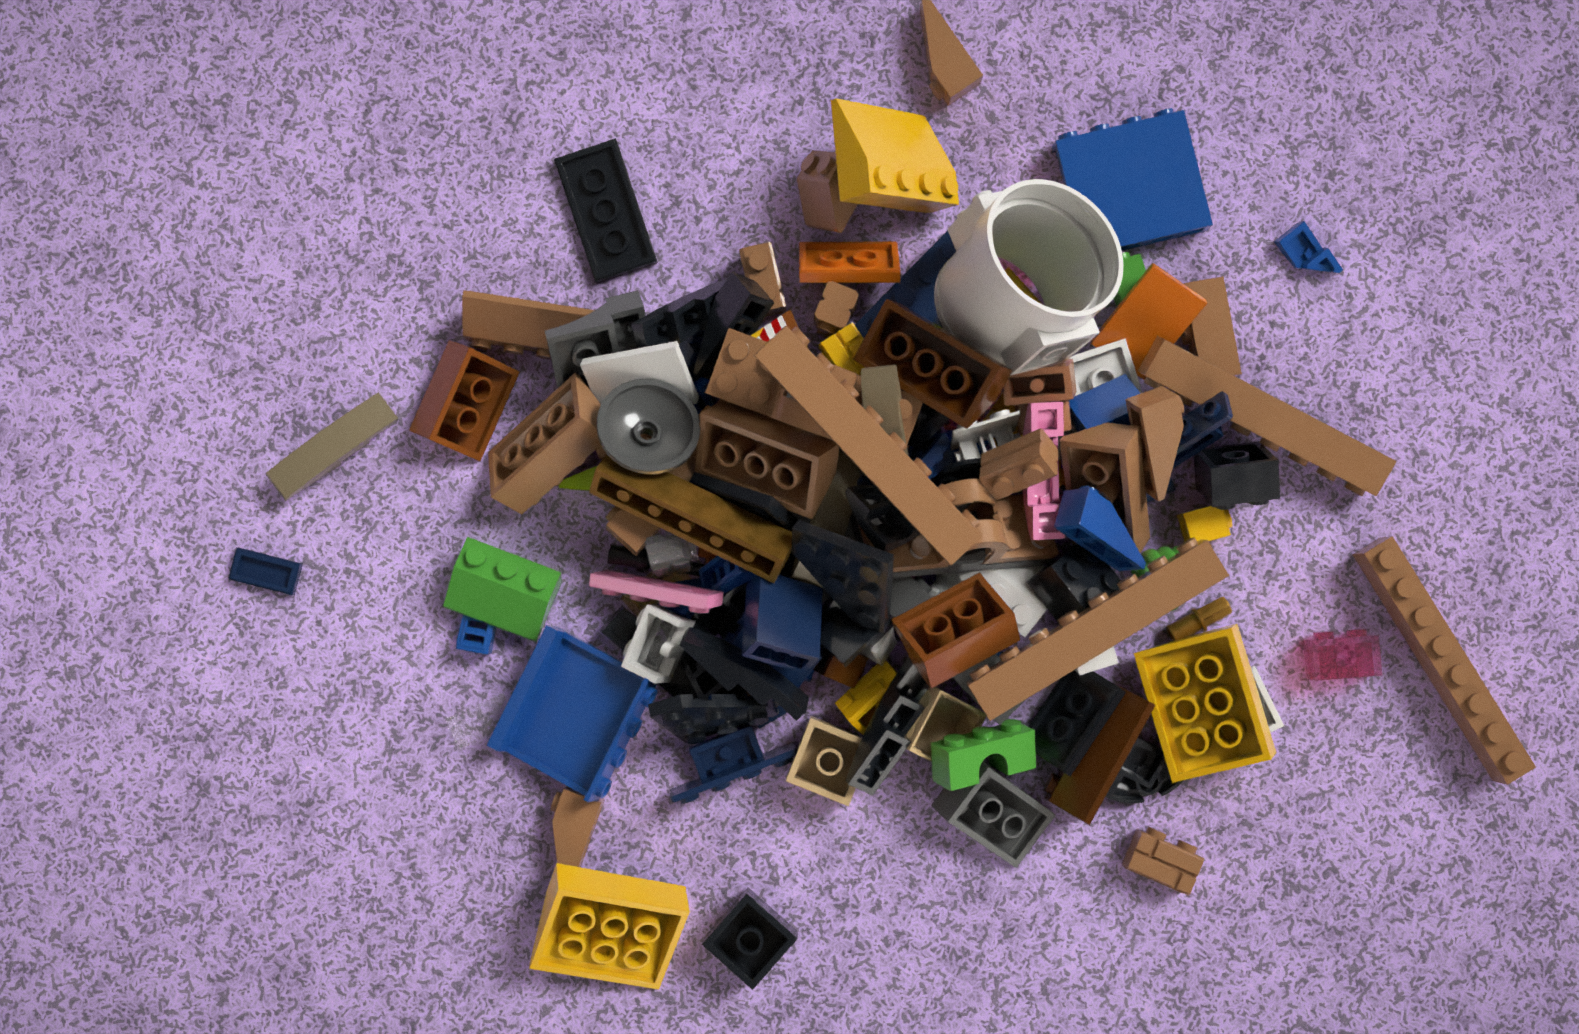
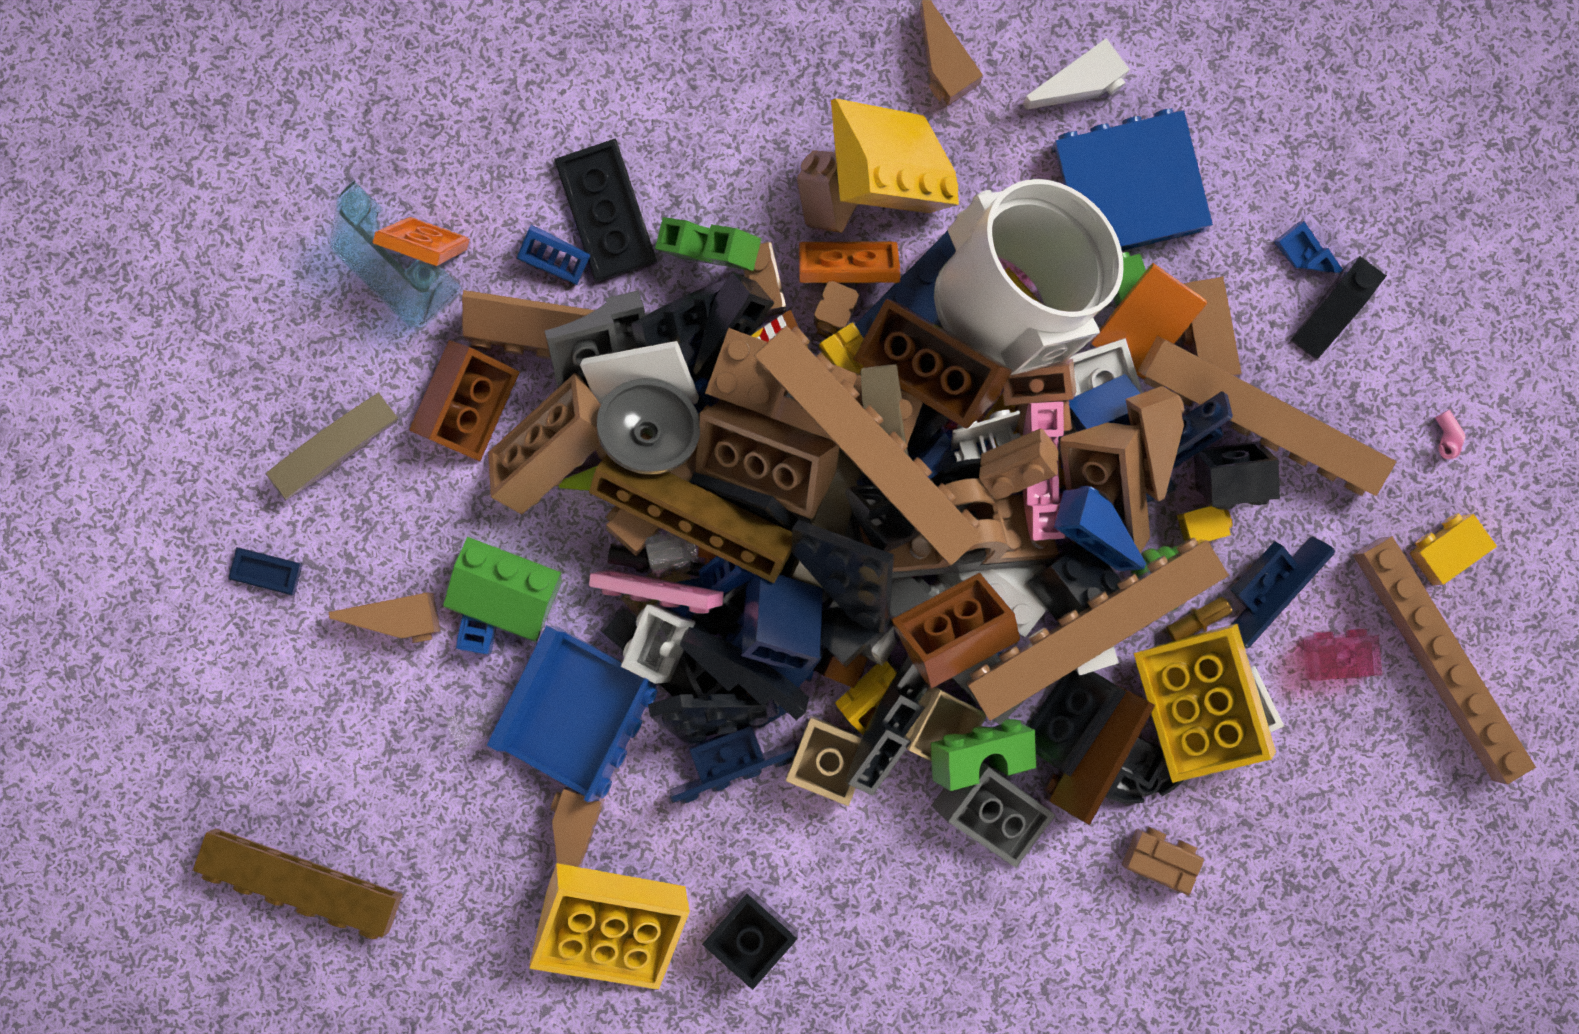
none -> pearl gold brick [192,828,403,939]
none -> medium nougat slope [328,592,441,643]
none -> clear light blue windscreen [329,180,463,328]
none -> orange tile [373,217,470,266]
none -> blue slope [516,225,590,285]
none -> bright green arch [655,217,762,271]
none -> white slope [1023,38,1130,110]
none -> dark blue bracket [1231,536,1336,649]
none -> black slope [1290,256,1387,360]
none -> yellow brick [1409,513,1497,585]
none -> bright pink arm [1435,410,1465,459]

